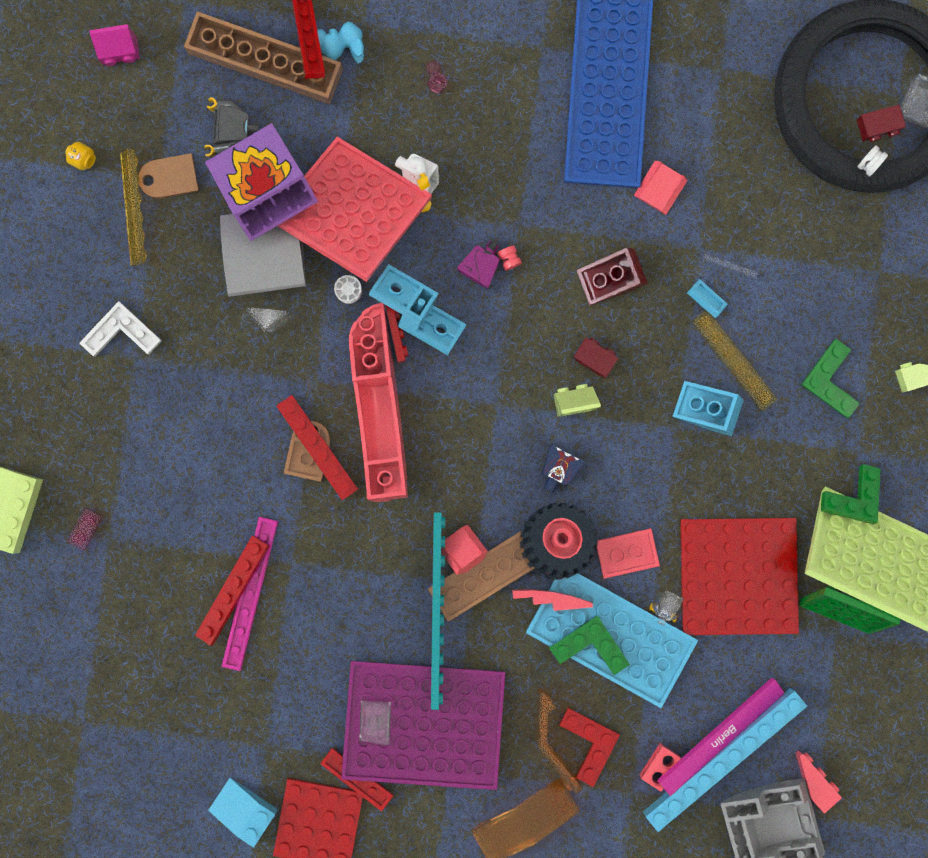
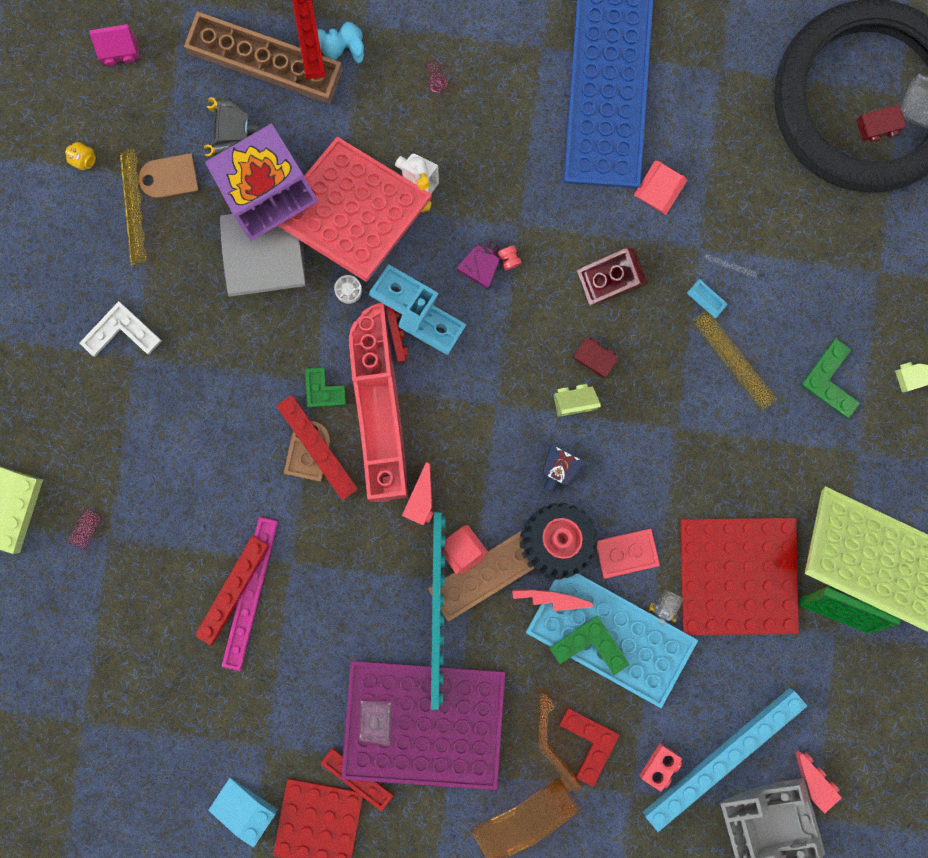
clear slope [247,307,291,336] -> none
dark pink tile [657,678,784,796] -> none
medium azure slope [672,381,744,436] -> none
green plate [821,464,880,524] -> none
white wheel [857,145,888,177] -> none
none -> green plate [305,368,346,407]
none -> coral slope [402,462,434,525]

